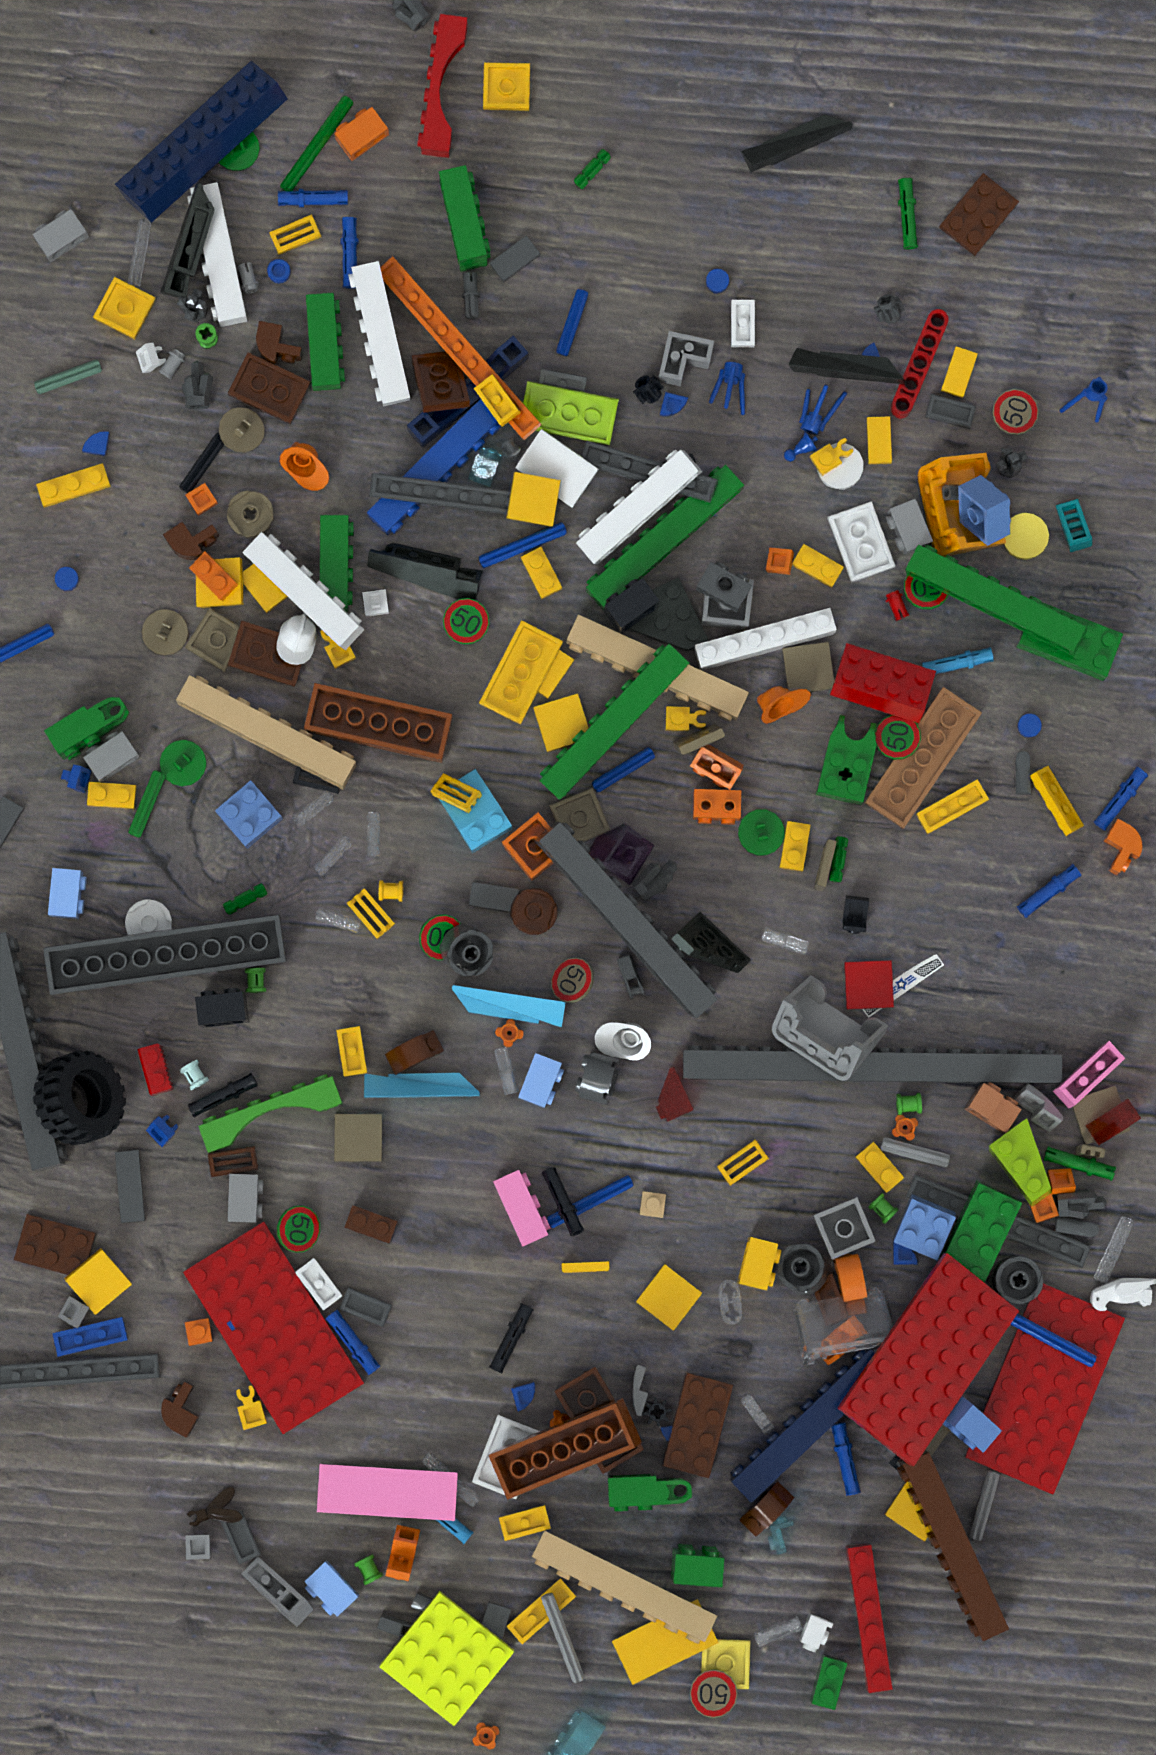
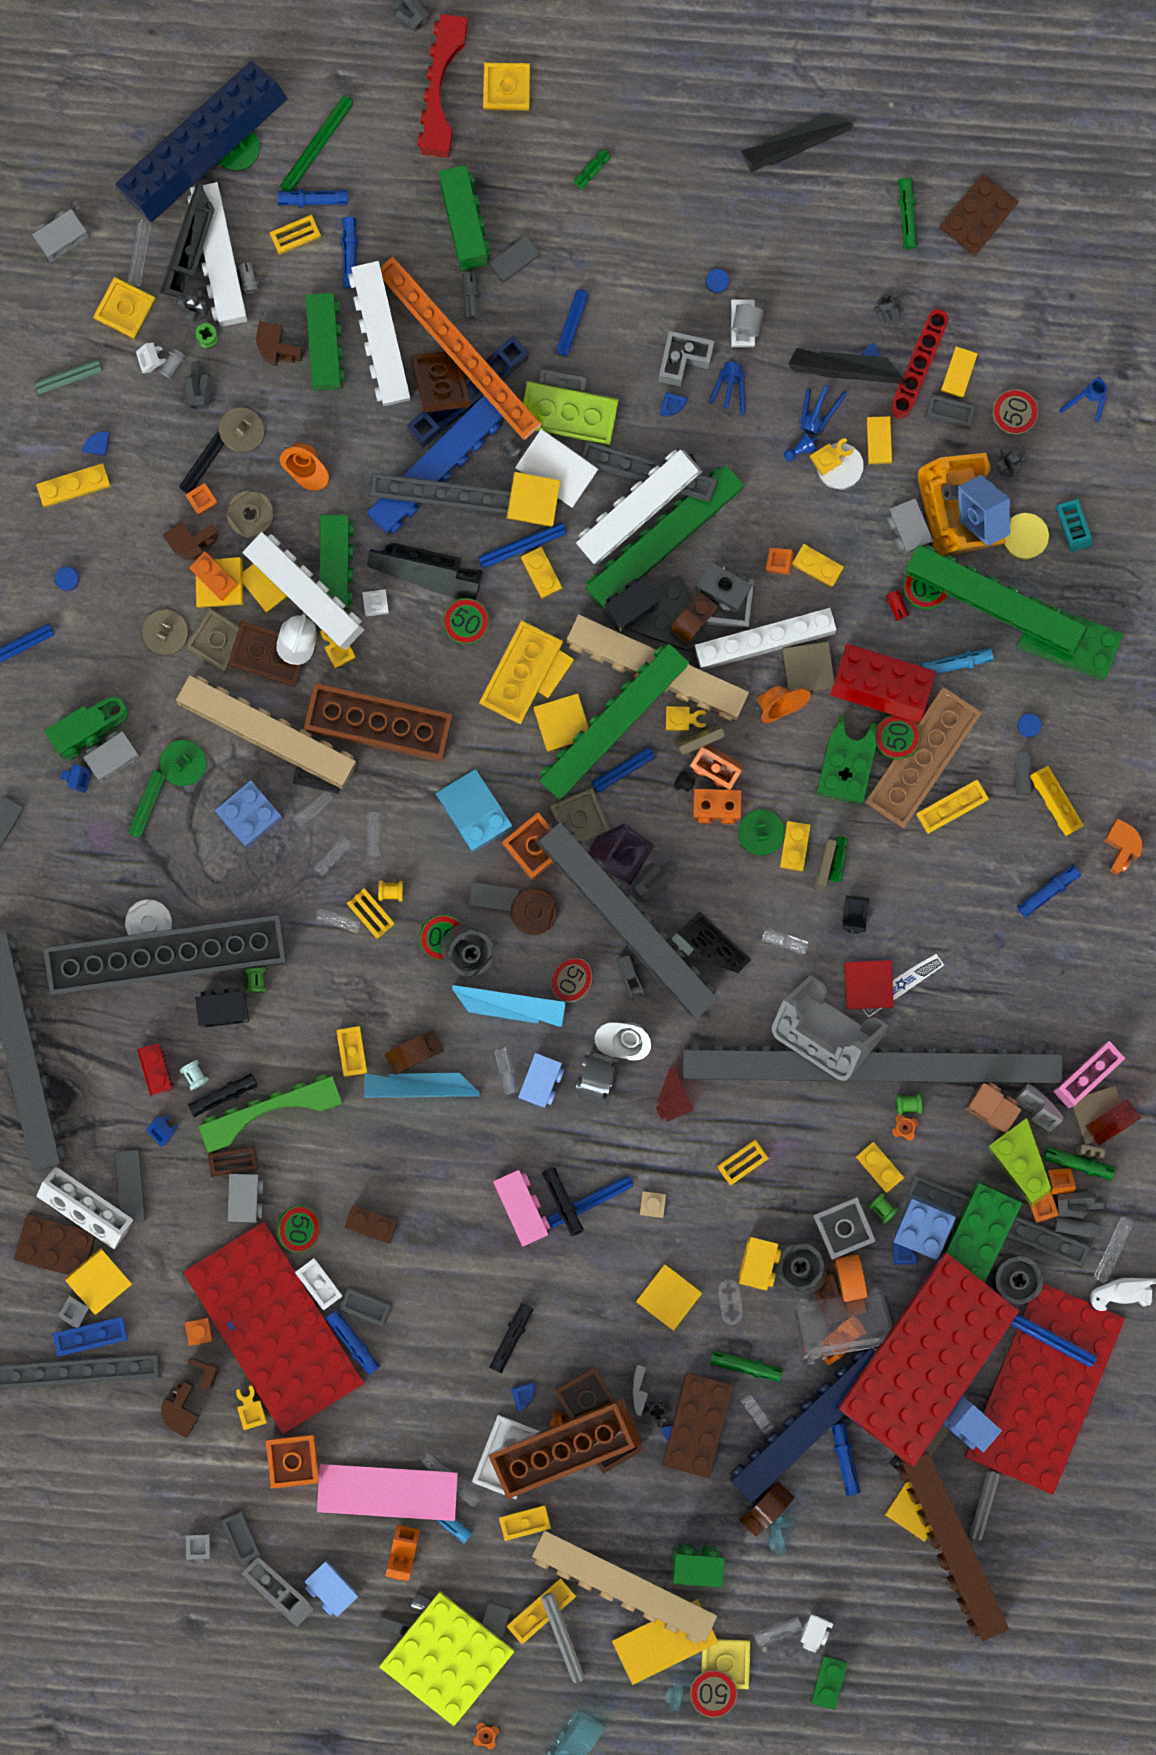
black tyre [33,1050,126,1145] -> none
light blue brick [48,868,87,919] -> none
yellow plate [87,782,137,809] -> none
dark brown piece [186,1487,243,1527] -> none
green axle [223,883,267,915] -> none
reddish brown plate [228,352,311,425] -> none
blue tile [267,259,291,284] -> none
orange brick [334,107,389,161] -> none
dark tan tile [334,1114,382,1162] -> none
bright green bush [354,1554,383,1585] -> none
yellow tile [430,773,482,813] -> none
clear light blue bracket [468,447,503,487] -> none
yellow plate [474,374,521,427] -> none
orange plate [495,1019,523,1047] -> none
yellow tile [561,1261,610,1273] -> none
green brick [607,1473,692,1511] -> none
black gear [633,375,664,404] -> none
white tile [827,501,895,583] -> none
red arch [845,1543,893,1693] -> none
light grey axle [881,1137,950,1168] -> none
blue pin [1093,767,1148,831] -> none
none -> white brick [37,1166,133,1249]
none -> reddish brown panel [188,1358,220,1391]
none -> orange brick [266,1434,320,1489]
none -> clear light blue plate [665,1684,683,1712]
none -> reddish brown brick [670,592,718,647]
none -> black piece [674,771,695,792]
none -> green pin [710,1350,783,1383]
none -> light grey piece [732,304,764,337]

